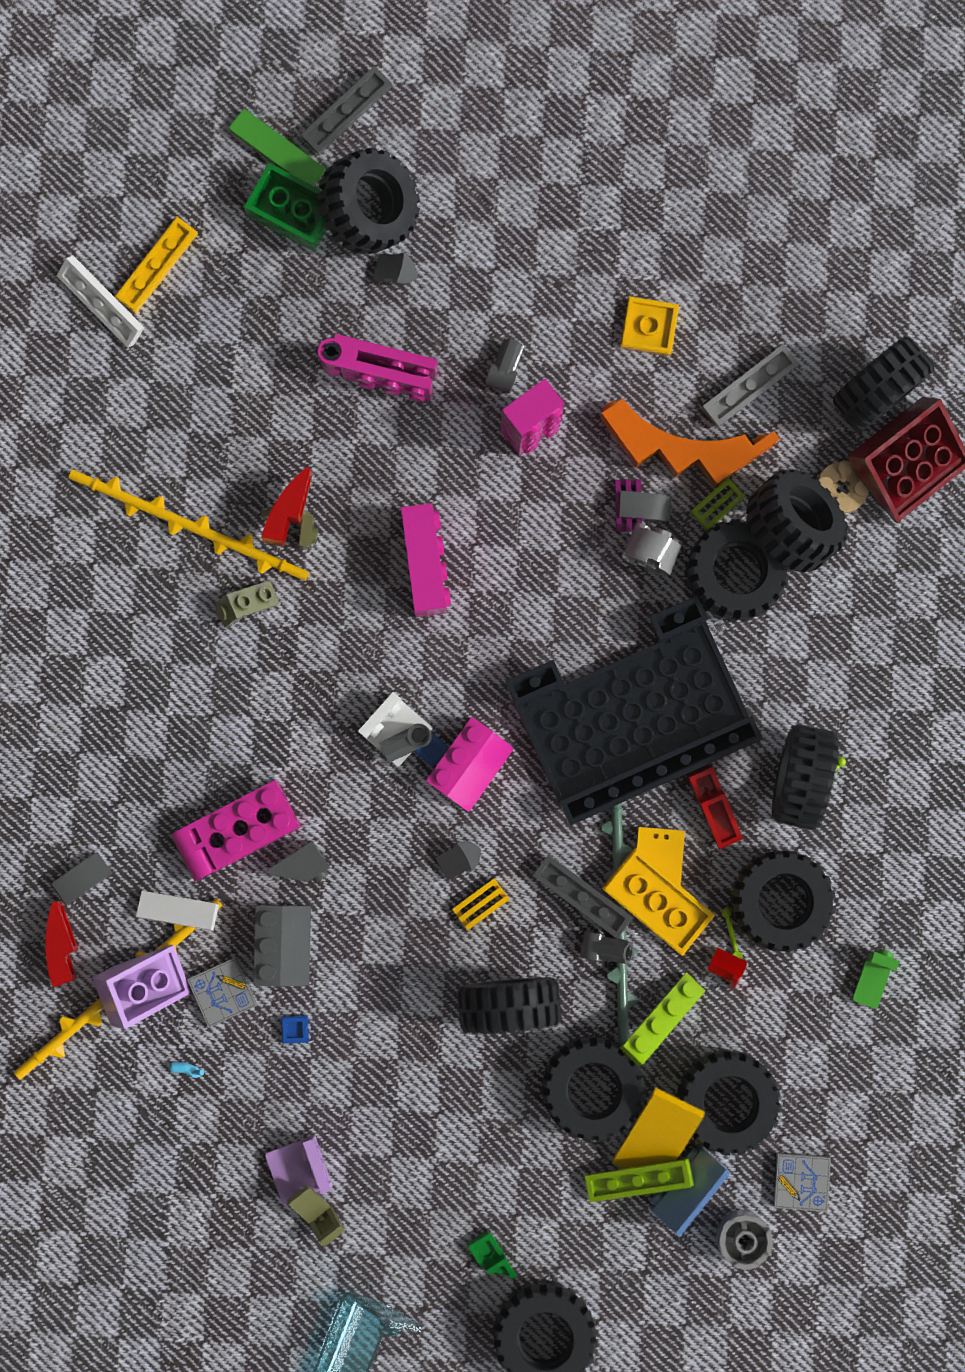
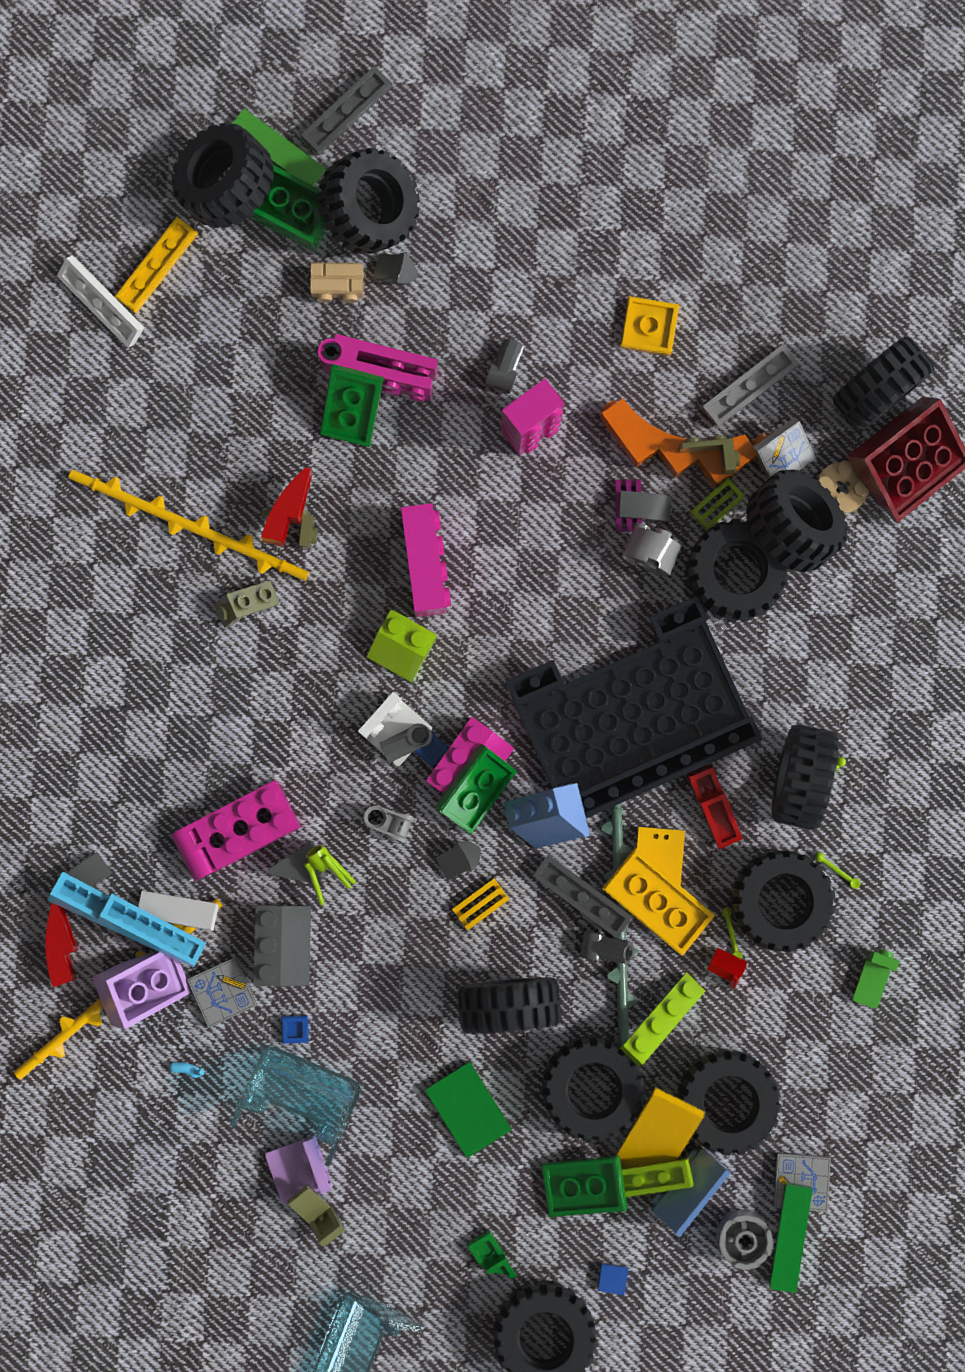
none -> medium azure slope [47,872,206,967]
none -> black tyre [172,123,274,228]
none -> clear light blue windscreen [230,1047,361,1167]
none -> lime plant [304,844,356,905]
none -> tan brick [311,263,364,303]
none -> green tile [320,364,384,447]
none -> light grey piece [364,806,416,843]
none -> lime slope [367,609,437,683]
none -> green tile [425,1061,512,1158]
none -> green tile [435,744,517,834]
none -> medium blue slope [503,783,590,849]
none -> green tile [541,1155,627,1217]
none -> blue tile [598,1262,628,1295]
none -> olive bracket [678,435,740,475]
none -> light grey tile [753,417,816,479]
none -> green tile [769,1183,813,1293]
none -> lime hinge [814,852,861,889]

